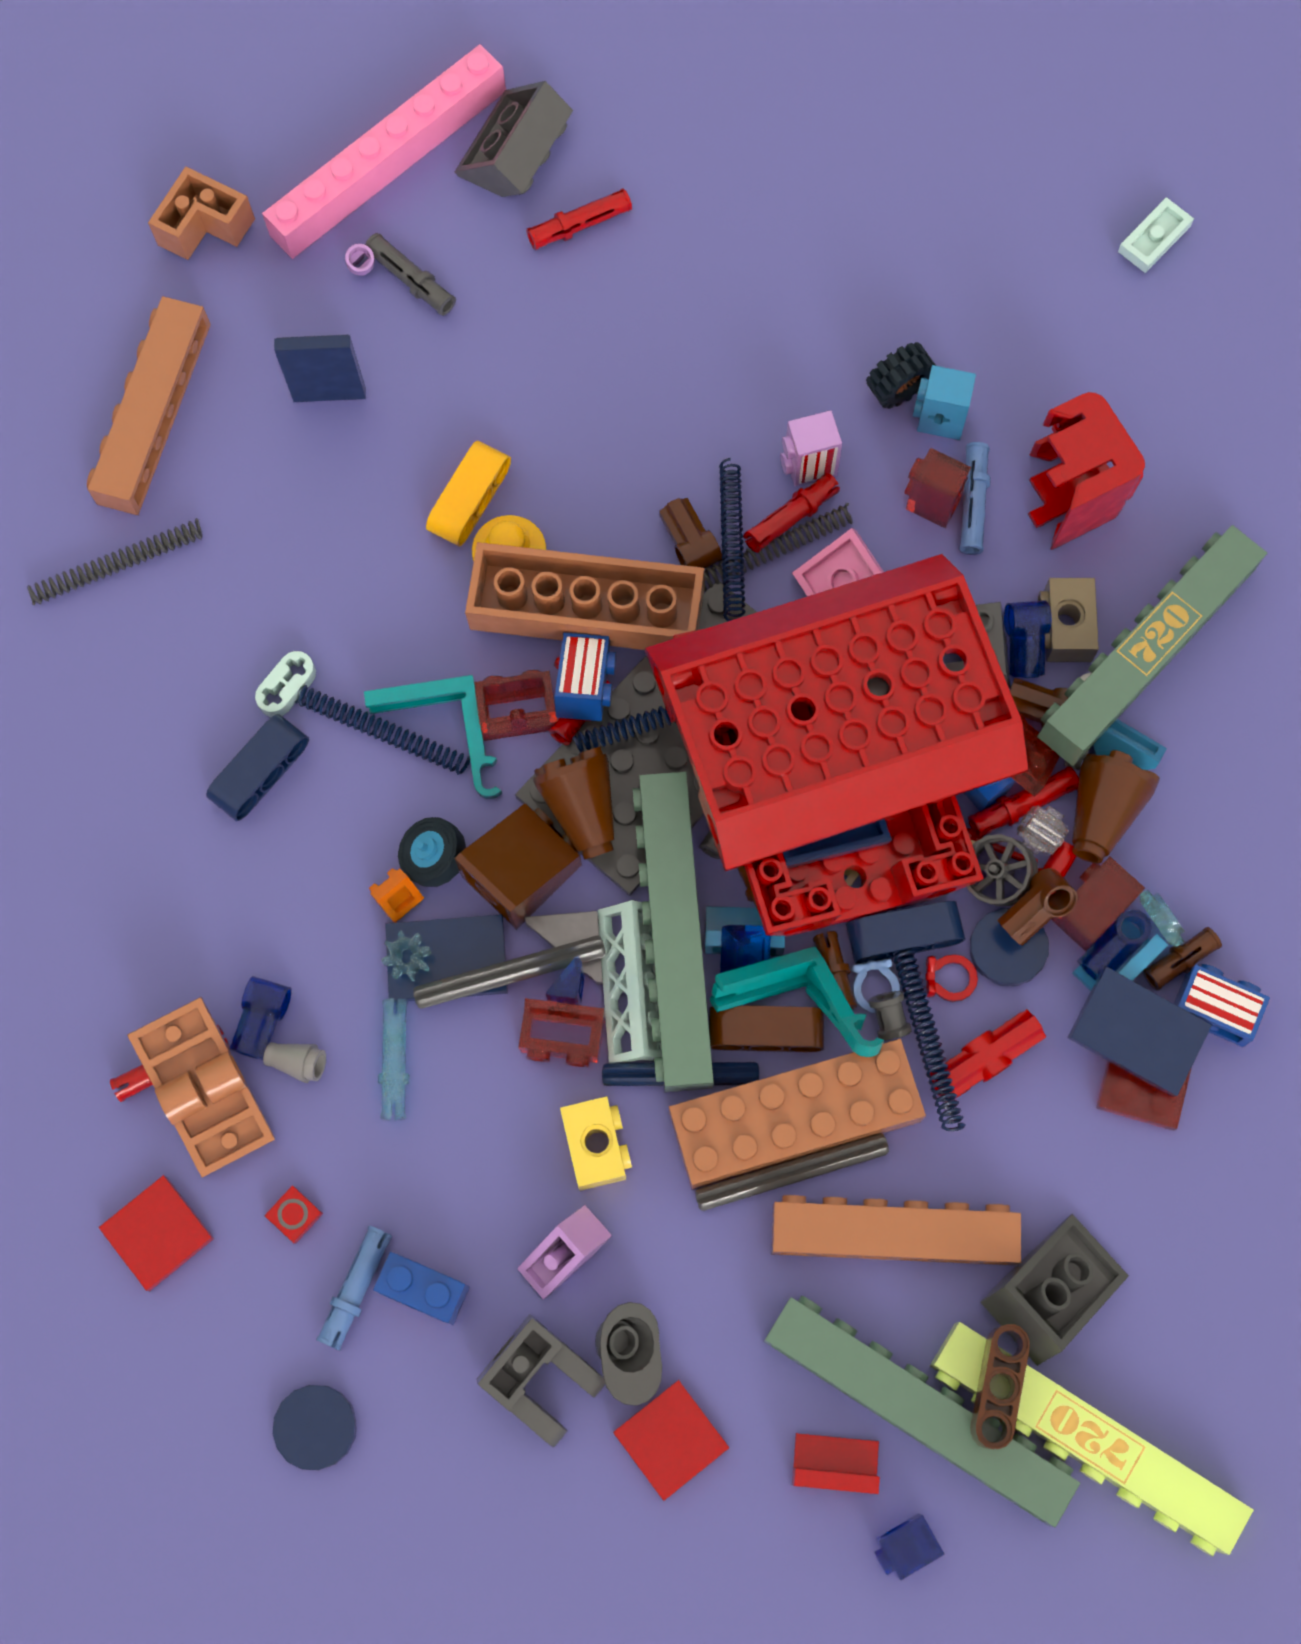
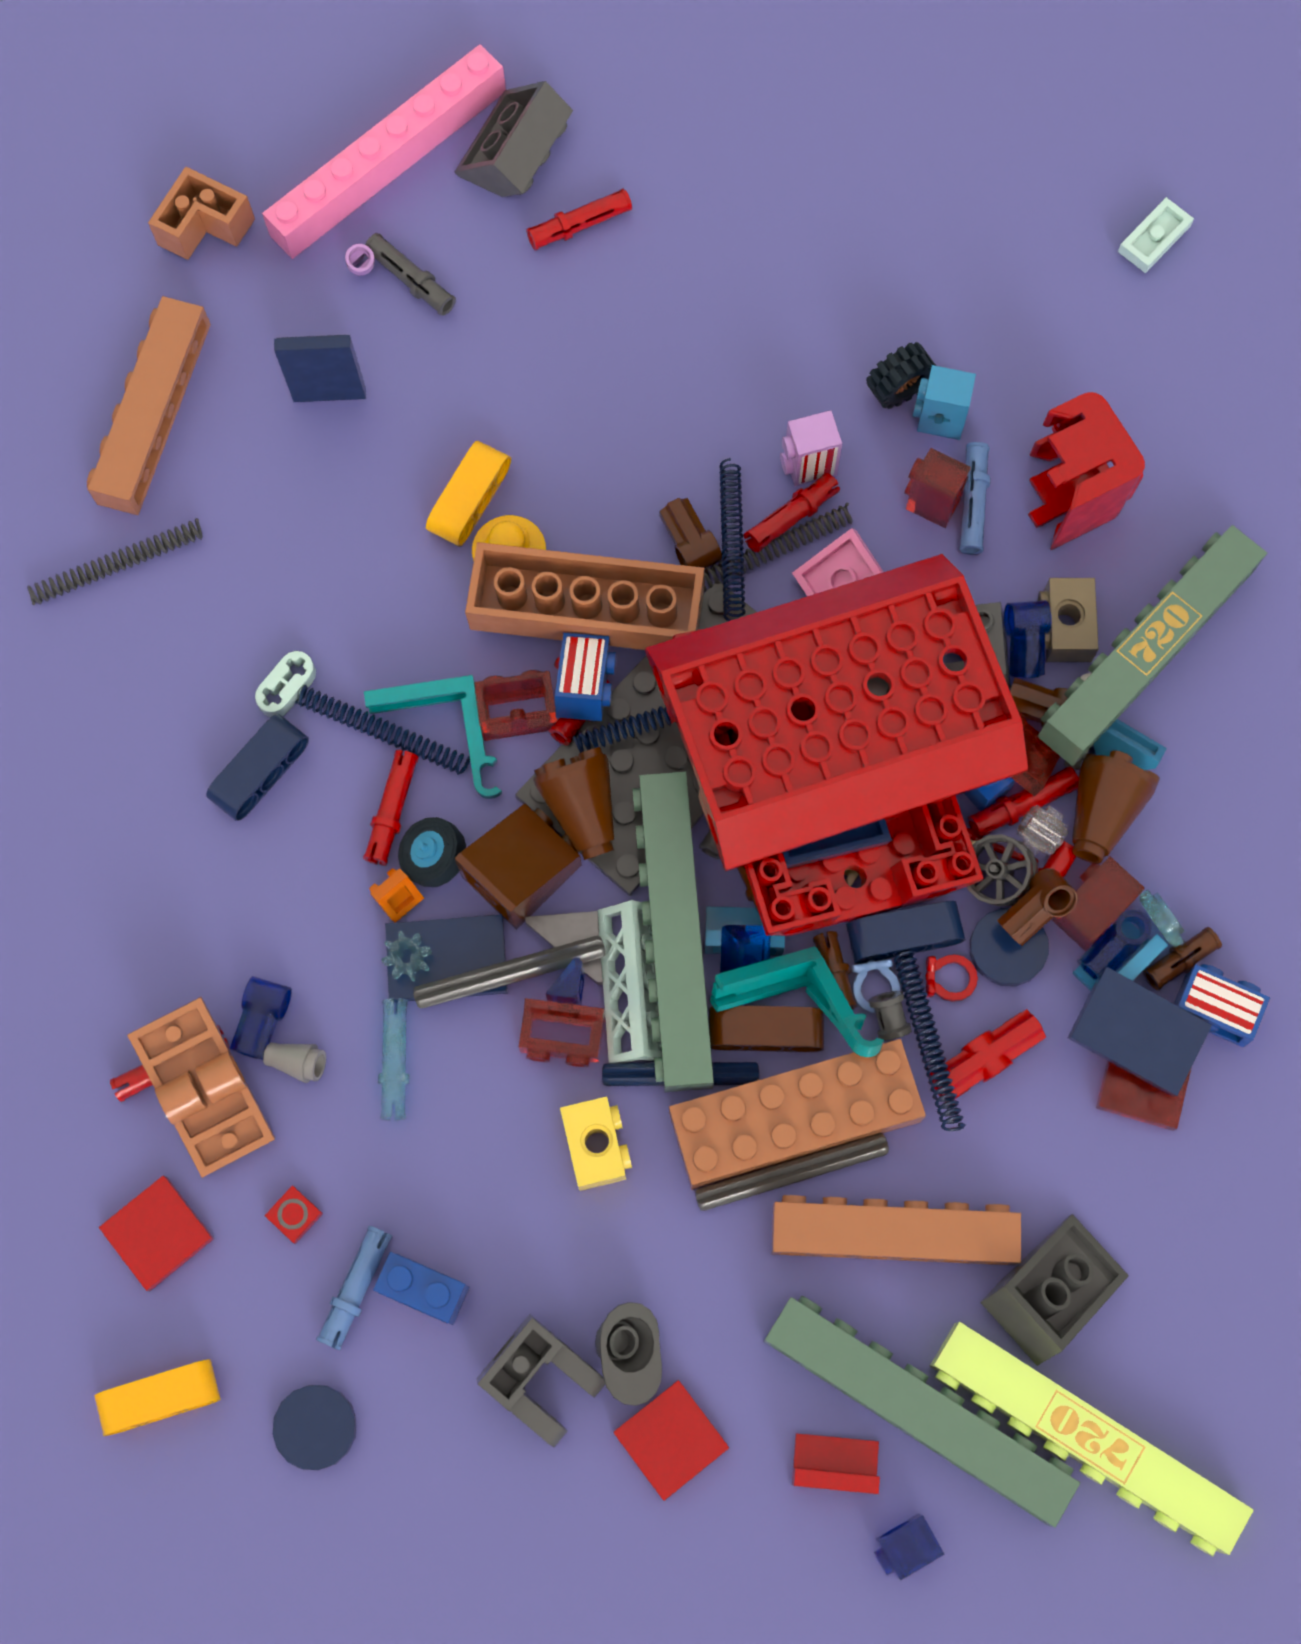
lavender slope [517,1205,612,1300] -> none
reddish brown beam [970,1324,1030,1449] -> none
none -> yellow beam [94,1359,221,1436]
none -> red pin [363,750,419,866]

